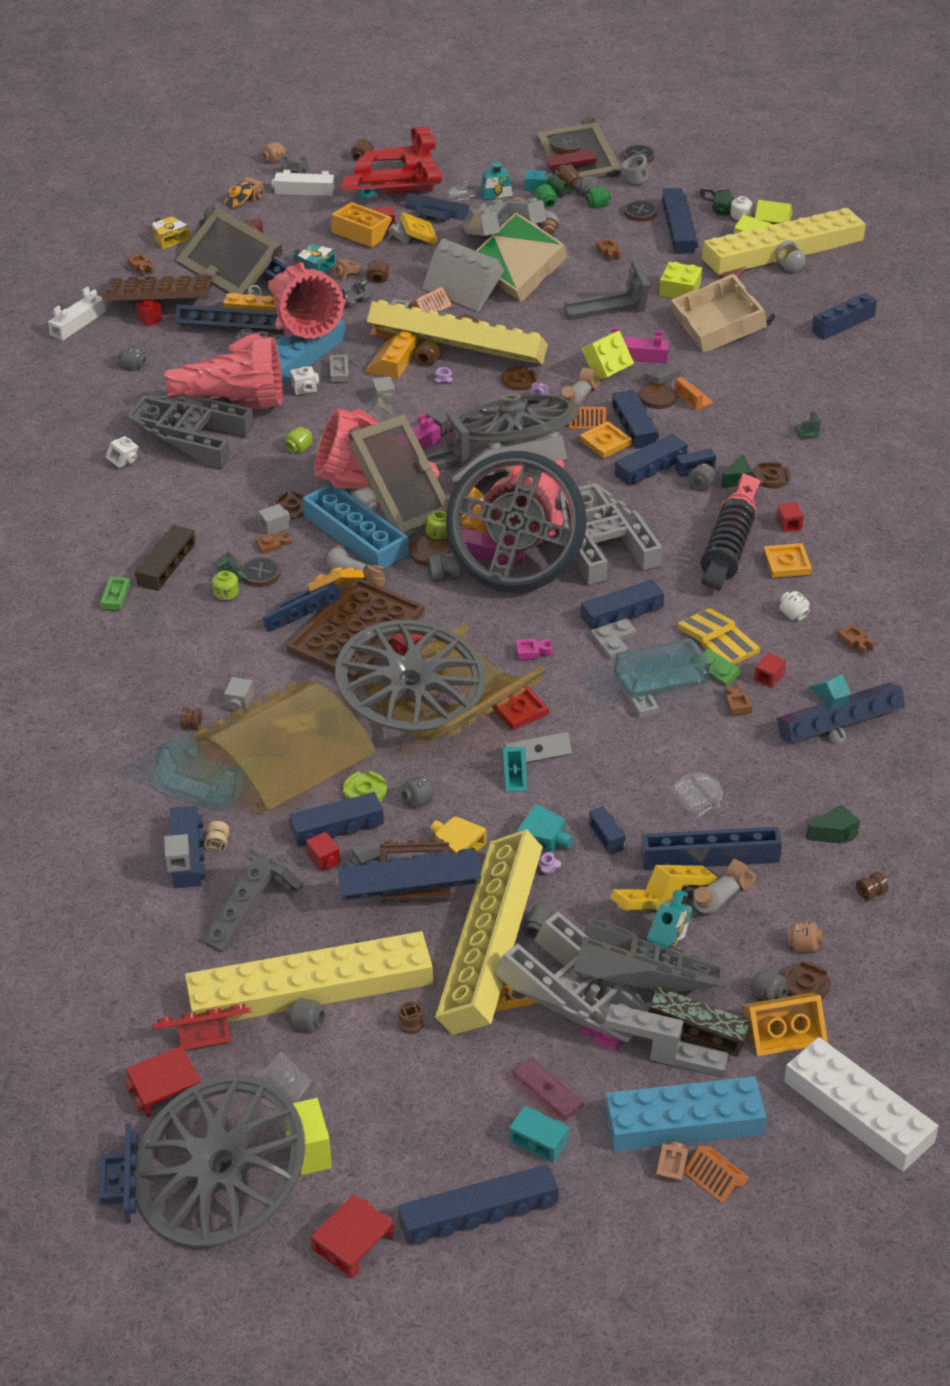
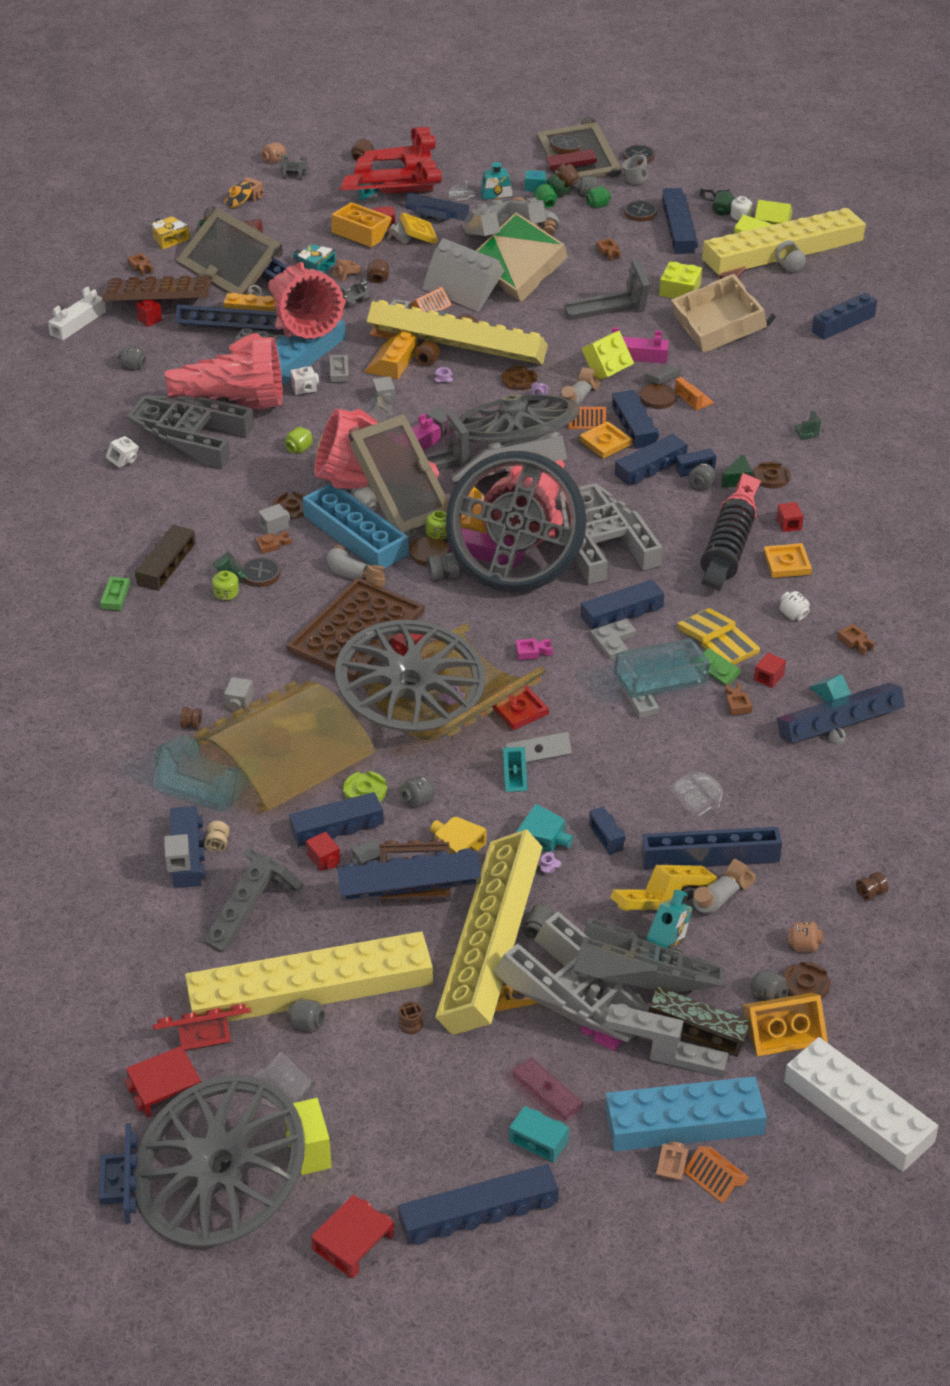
dark blue bracket [262,583,341,632] -> none
white brick [272,170,335,196] -> none
light orange plate [308,567,365,592] -> none
dark green slope [806,804,860,844] -> none

